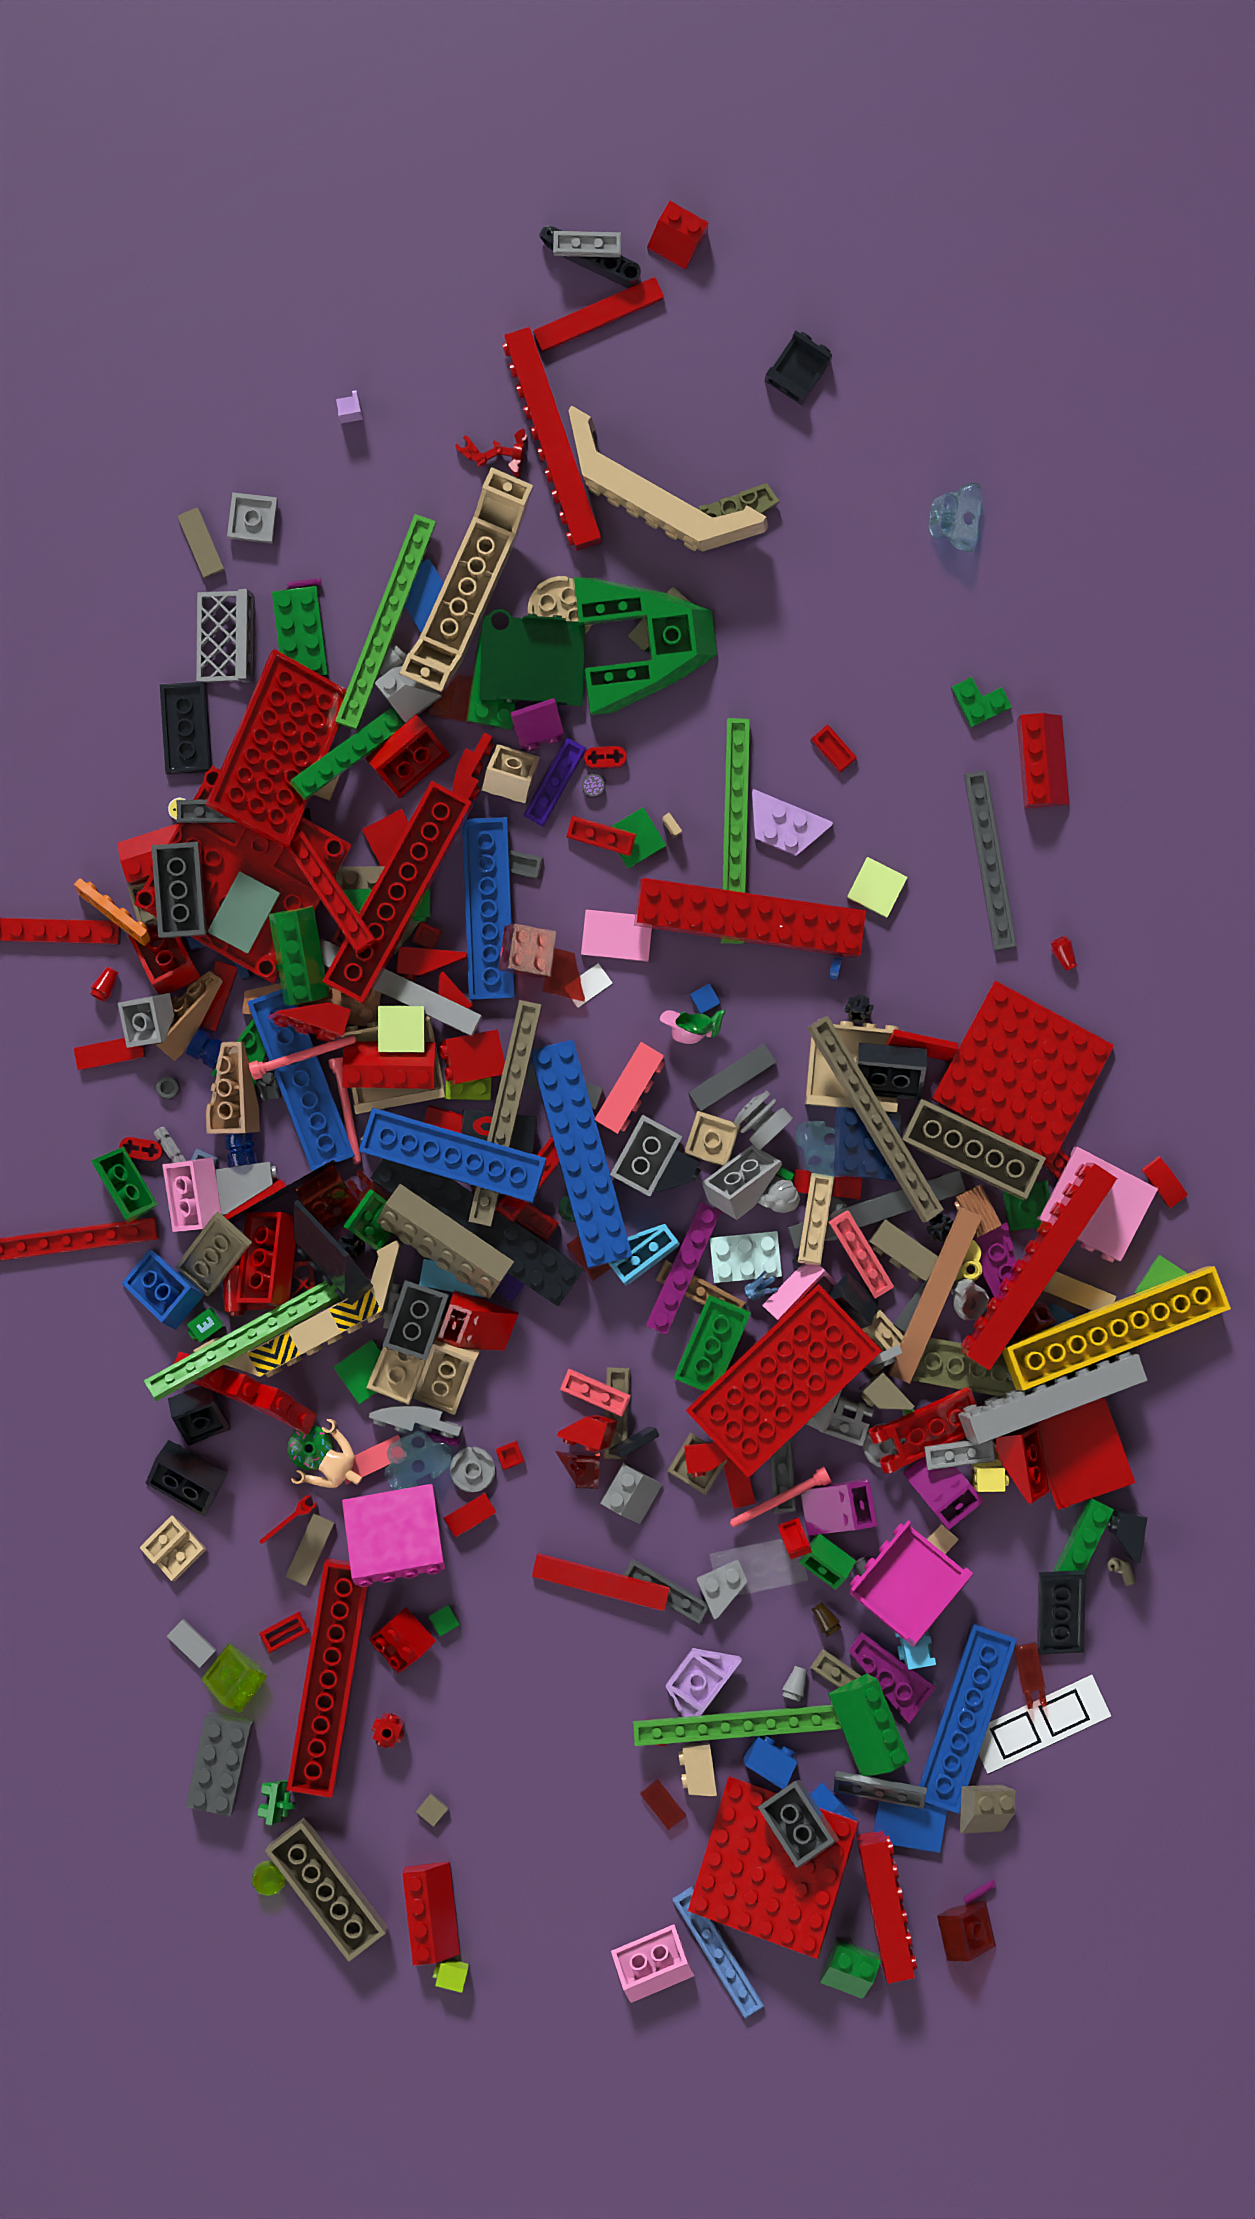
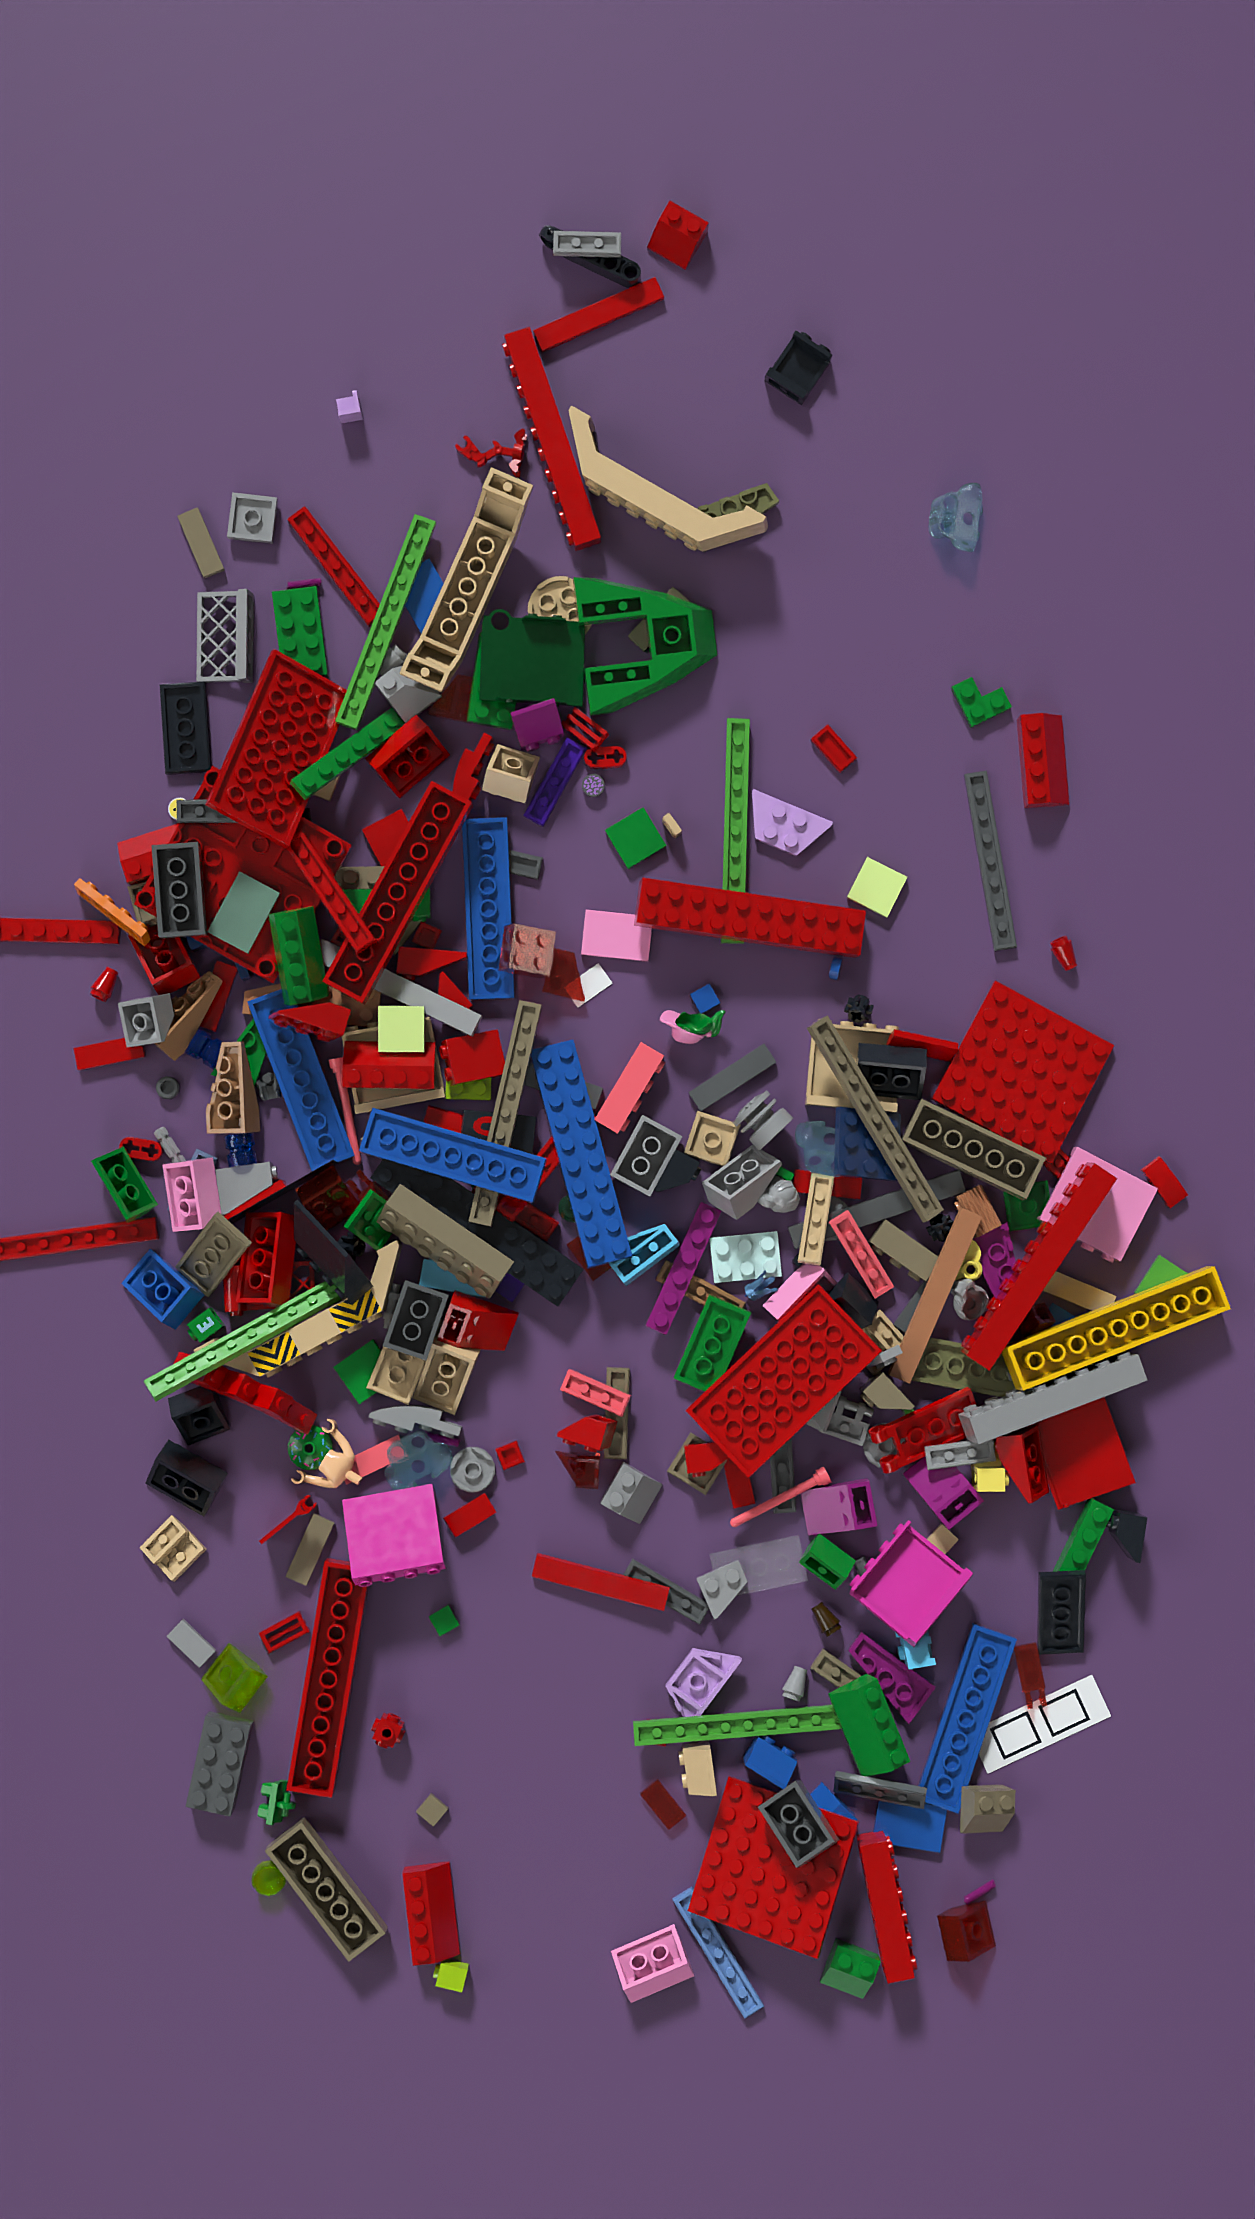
coral piece [249,1035,356,1081] -> none
red slope [368,1607,436,1673] -> none
red tile [566,816,637,856] -> none
black tile [610,1426,659,1458] -> none
red tile [777,1518,812,1560] -> none
dark tan arm [1107,1557,1136,1586] -> none
none -> red tile [287,506,380,627]
none -> red tile [561,707,609,752]

